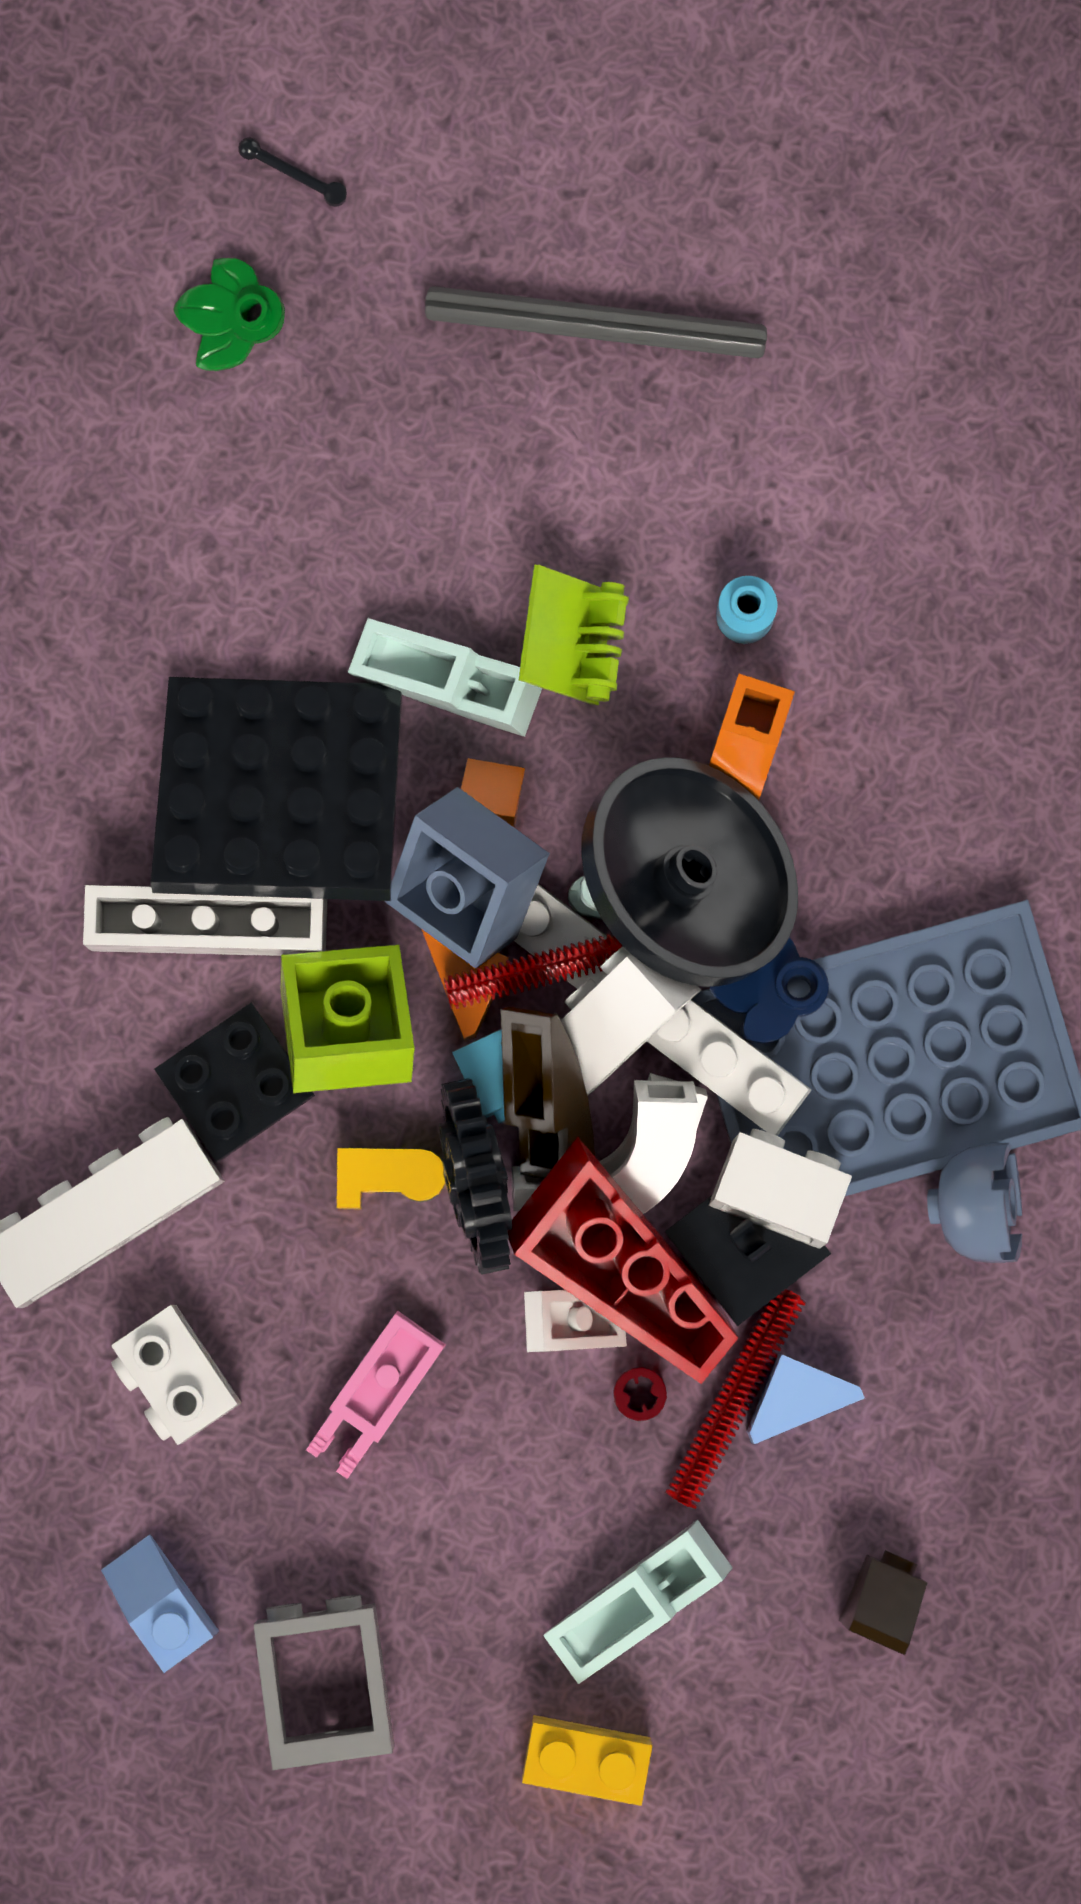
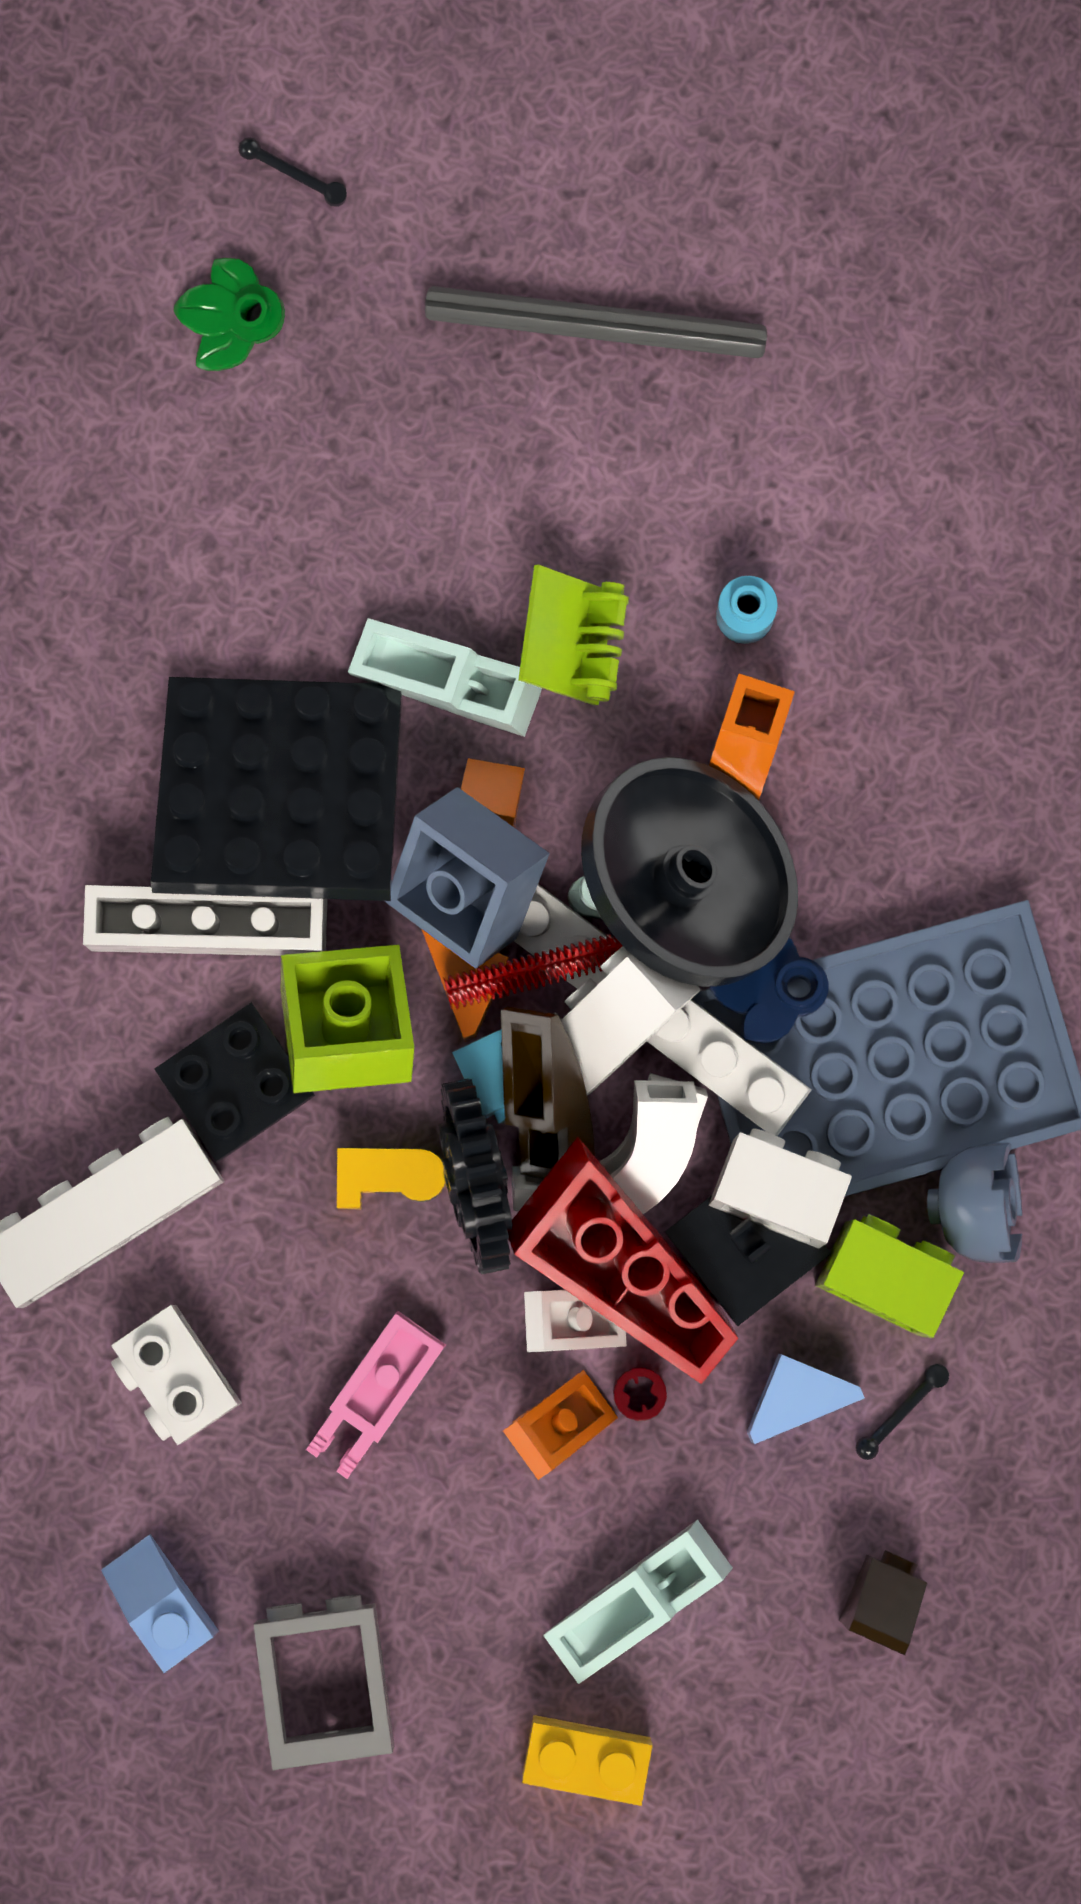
red axle [665,1289,806,1509] -> none
none -> orange slope [503,1370,618,1480]
none -> lime brick [815,1214,964,1338]
none -> black hinge [856,1364,949,1460]

